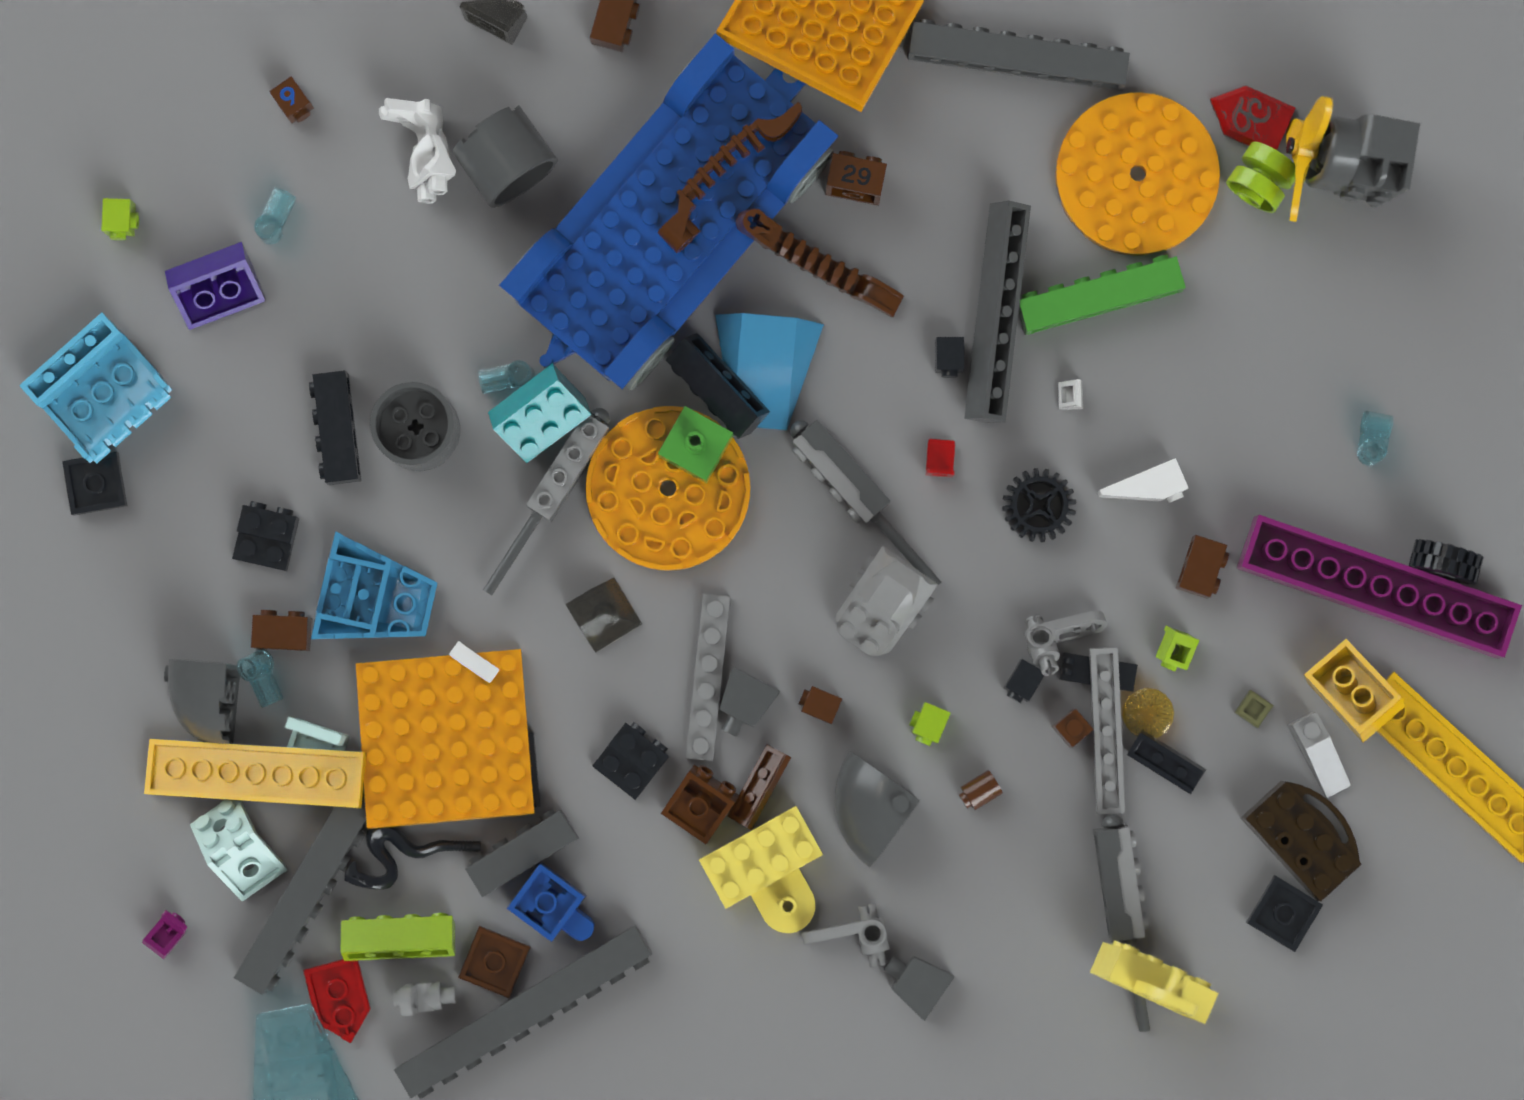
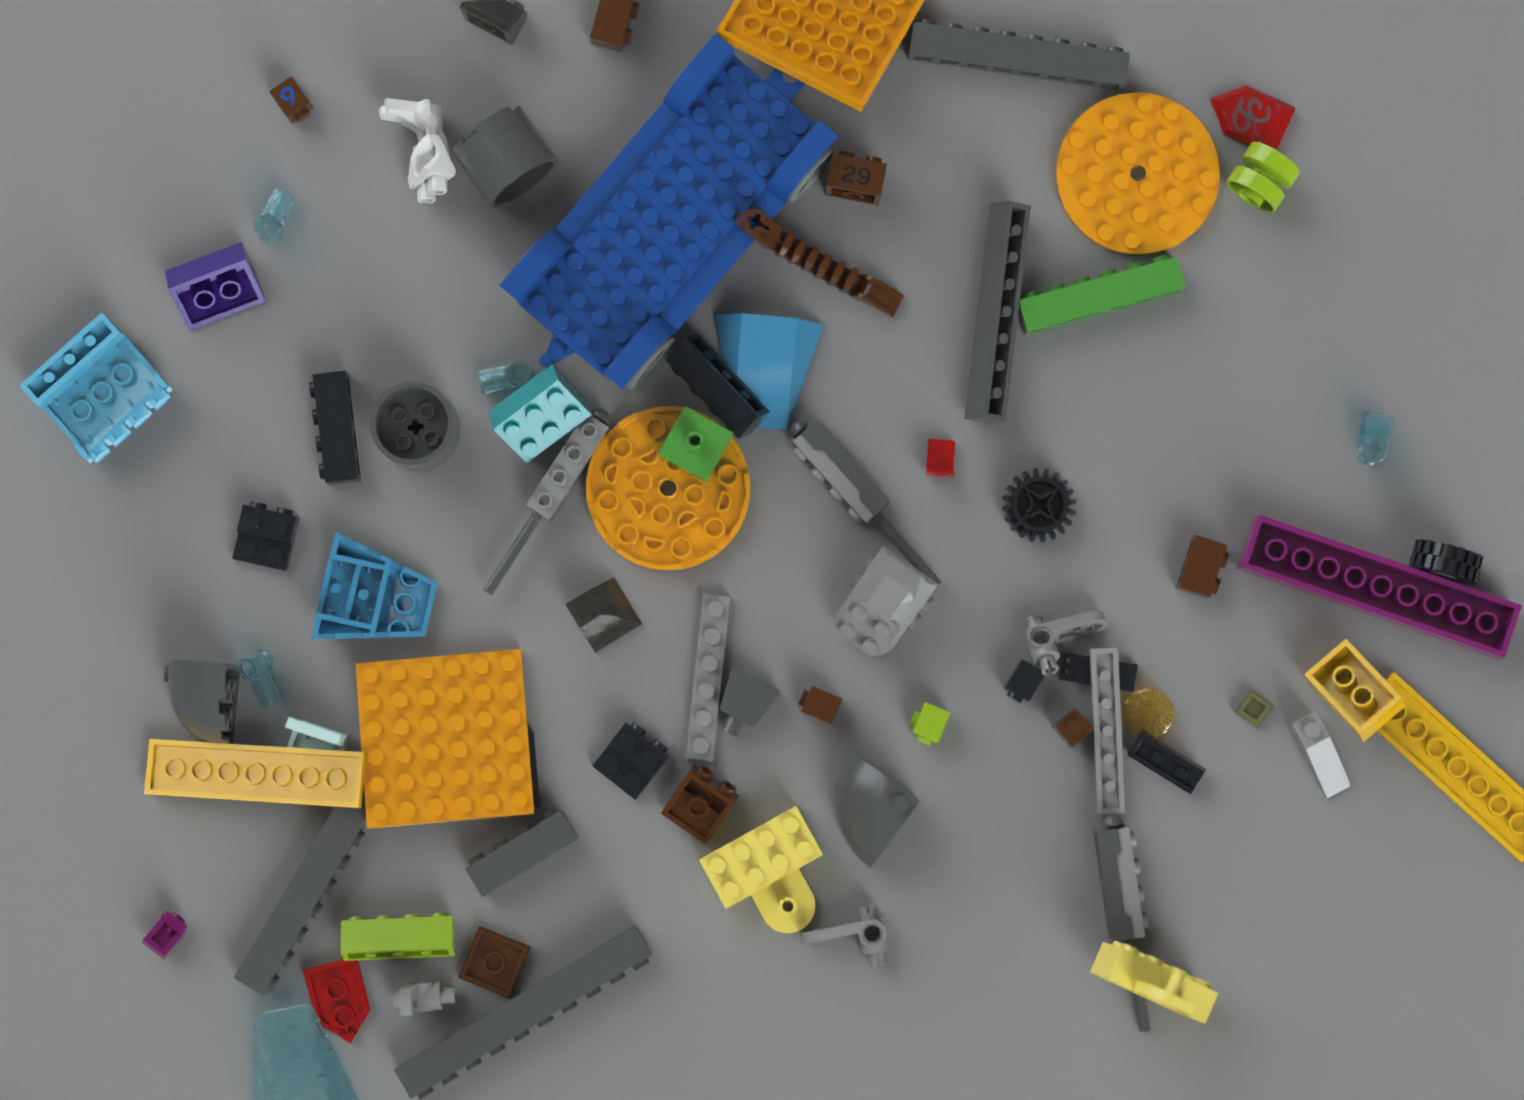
black plate [62,452,127,516] -> none
lime brick [101,198,139,240] -> none
light aqua bracket [190,800,288,902] -> none
reddish brown brick [251,610,312,651] -> none
black animal [344,826,481,890] -> none
white sticker [449,641,499,683] -> none
blue brick [507,862,595,942] -> none
reddish brown piece [658,101,802,253] -> none
reddish brown tile [727,744,791,830] -> none
dark grey torso [884,956,954,1021] -> none
black brick [935,337,964,378] -> none
reddish brown brick [959,770,1003,810] -> none
white slope [1058,379,1083,410] -> none
white slope [1097,458,1189,503] -> none
lime brick [1155,626,1199,671] -> none
dark brown piece [1241,781,1362,902] -> none
black plate [1246,875,1323,952] -> none
dark grey brick [1286,96,1420,222] -> none

